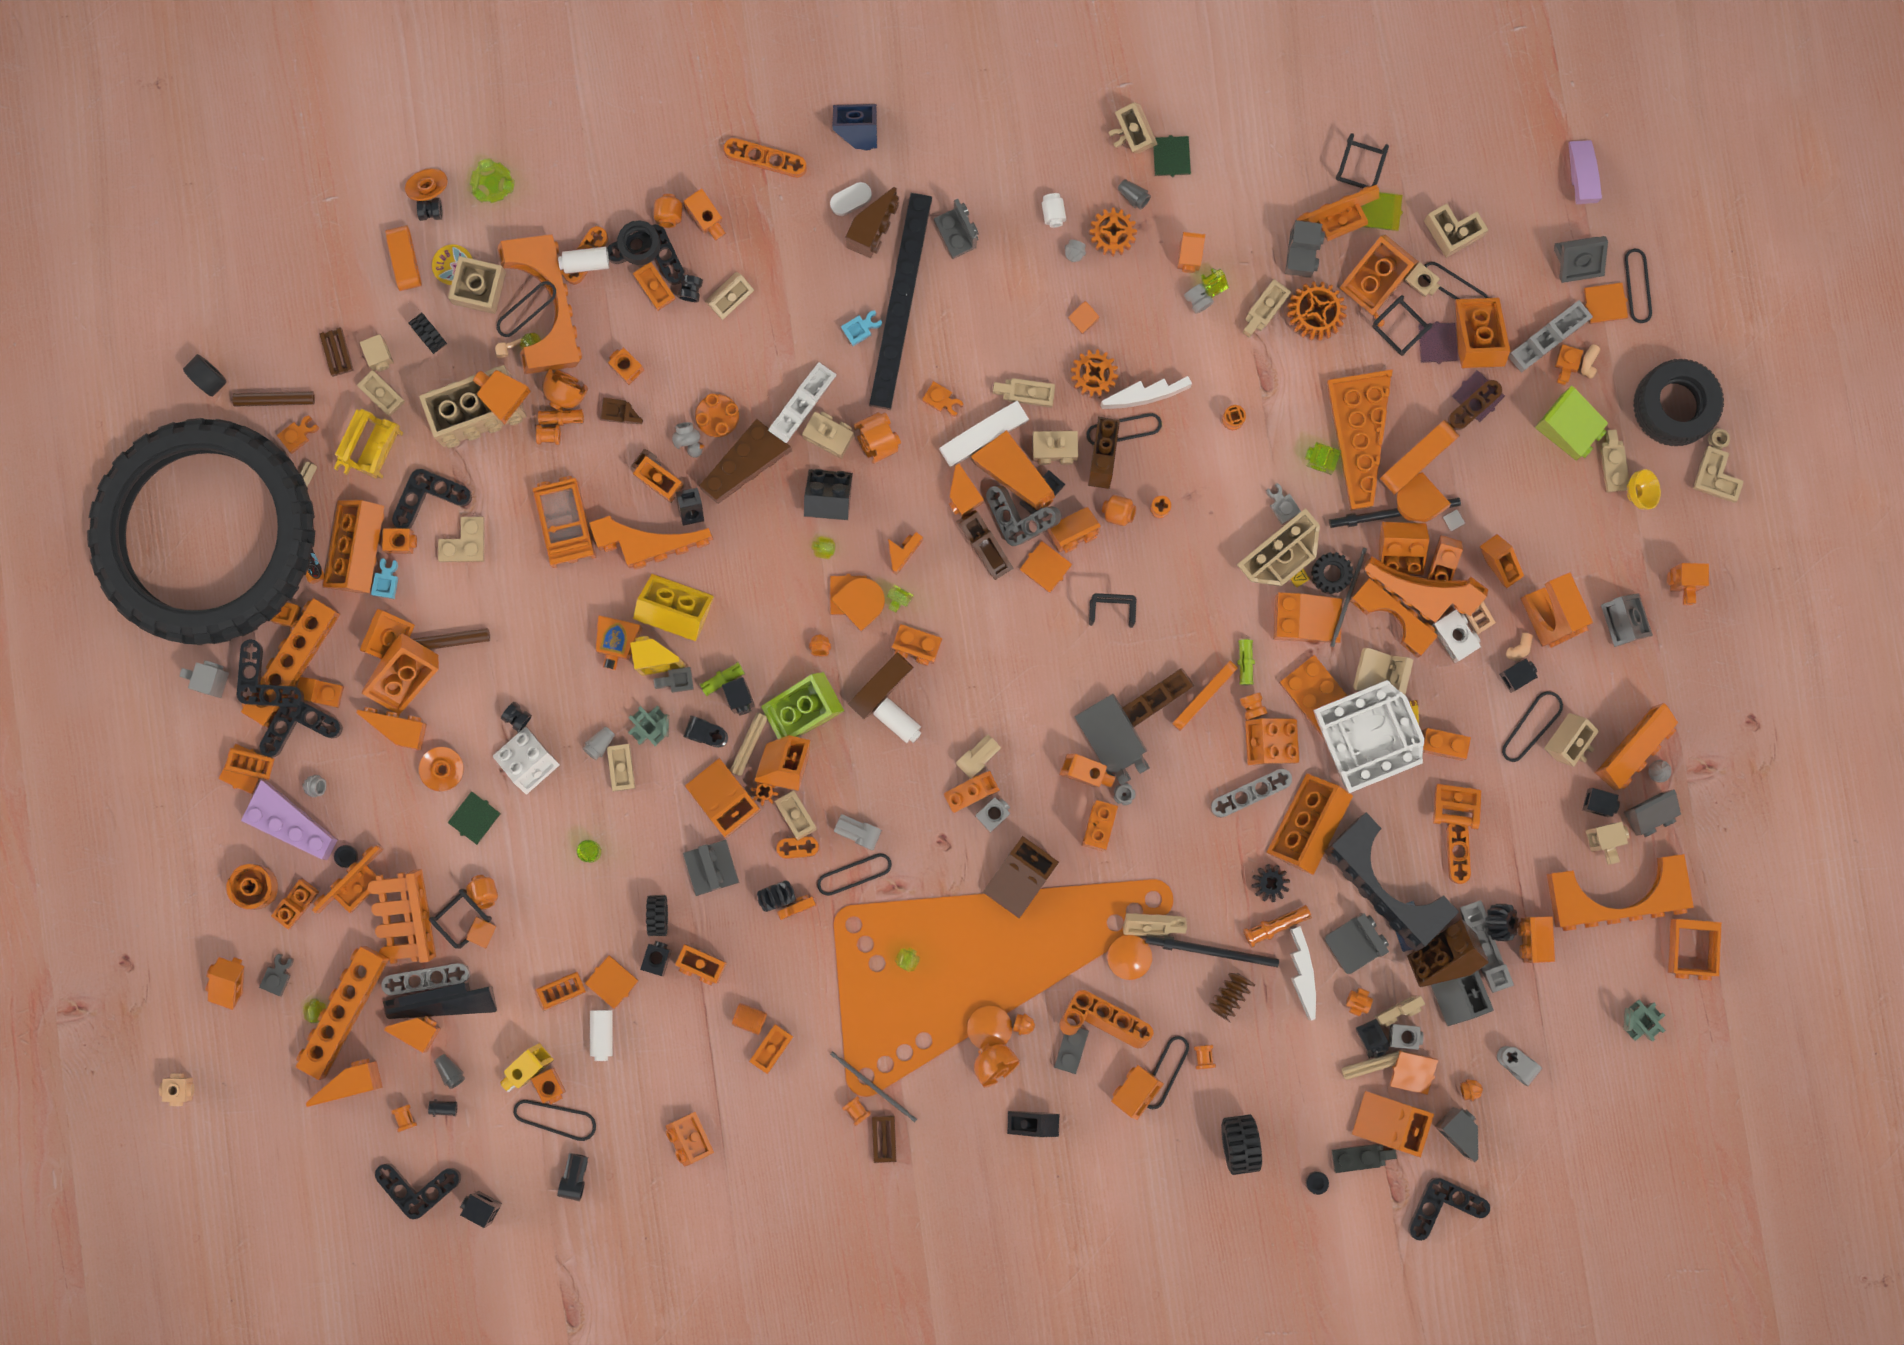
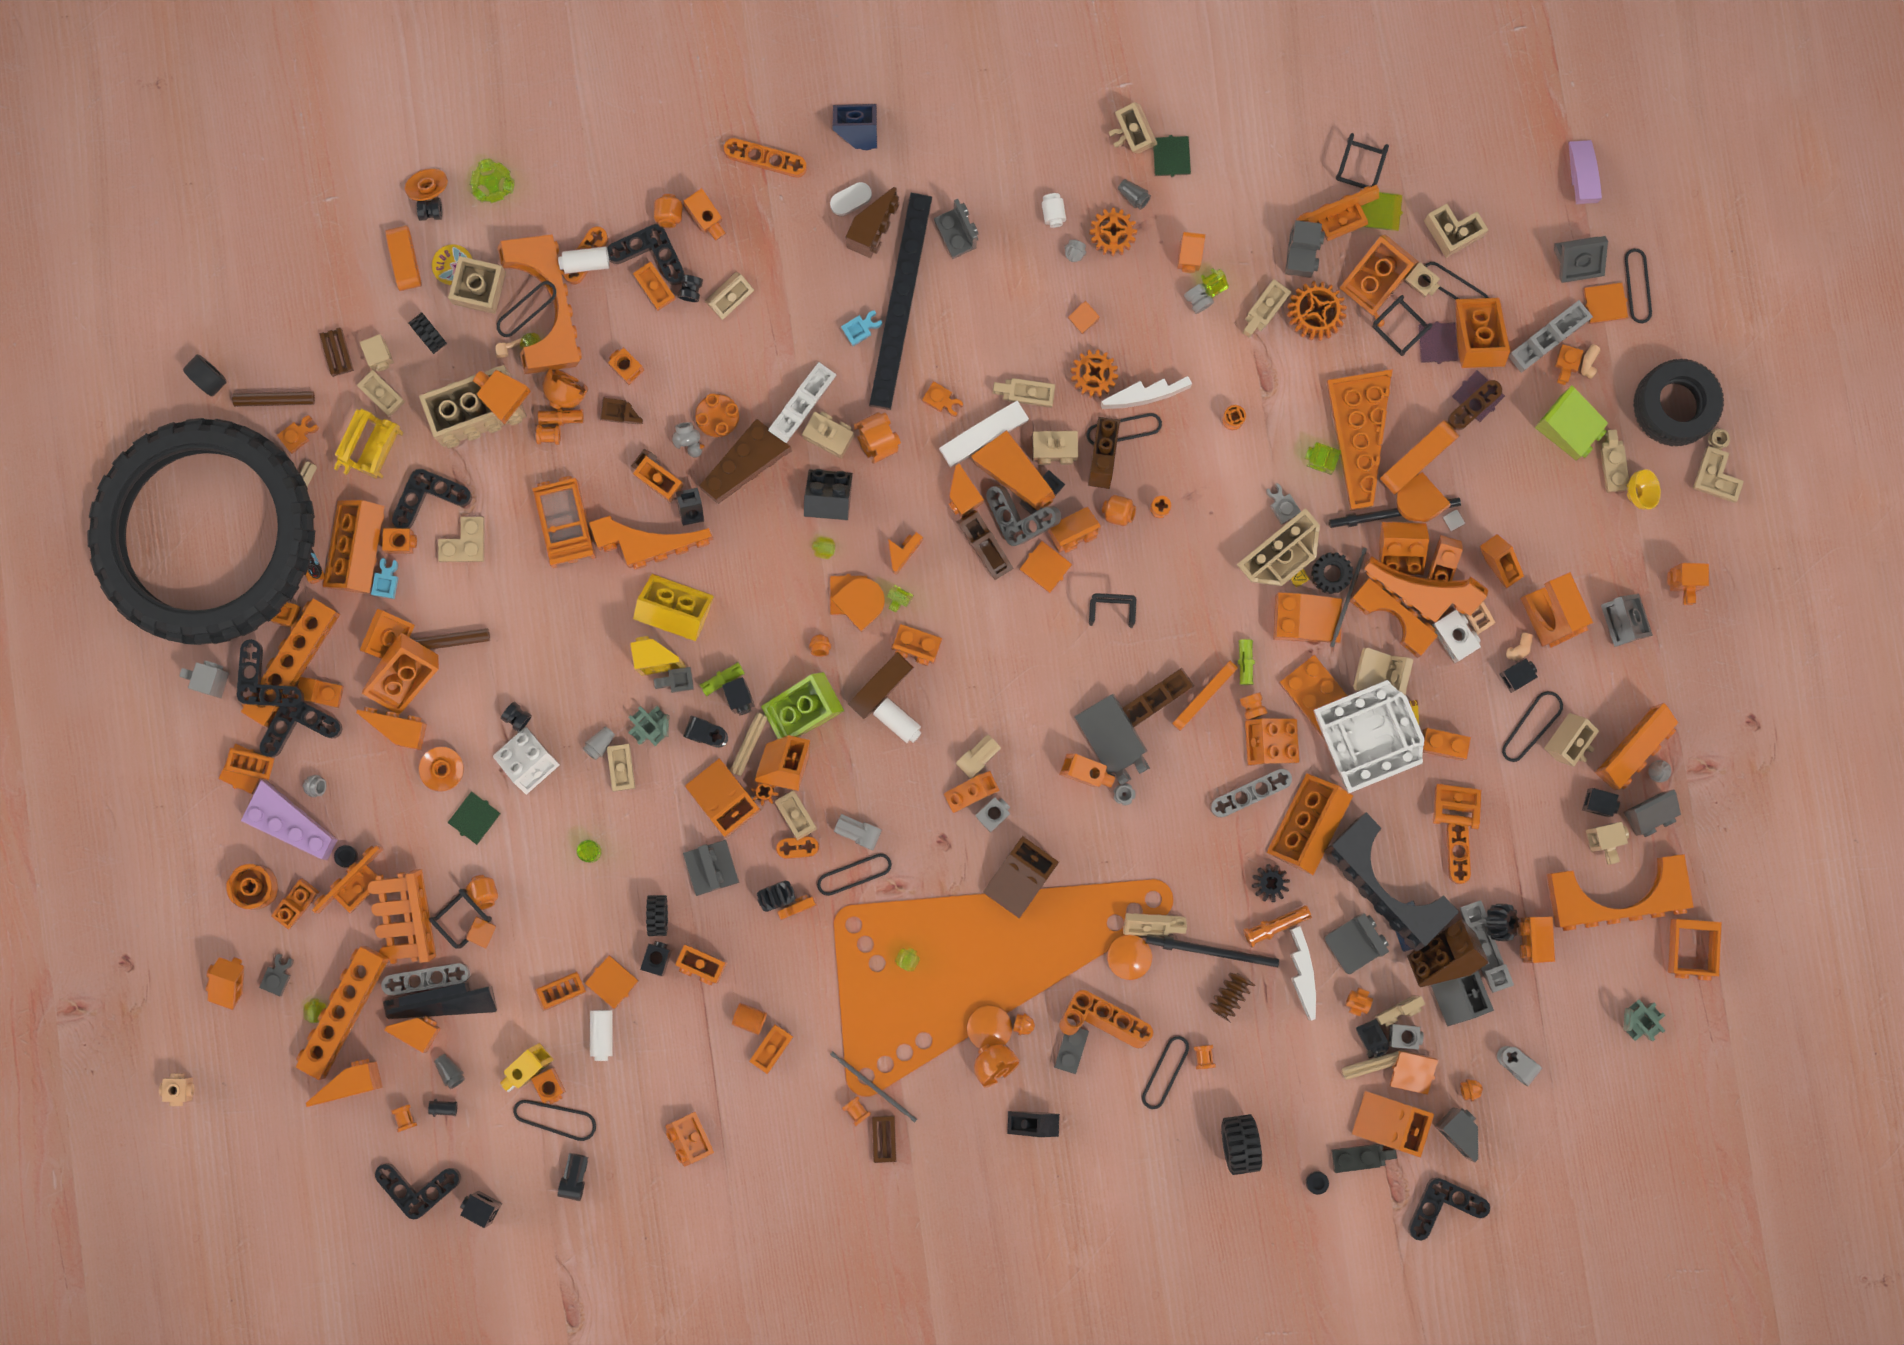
torso [596,615,642,670] -> none
black tyre [617,220,661,265] -> none
orange window [1082,800,1118,852] -> none
orange brick [1111,1065,1164,1120] -> none

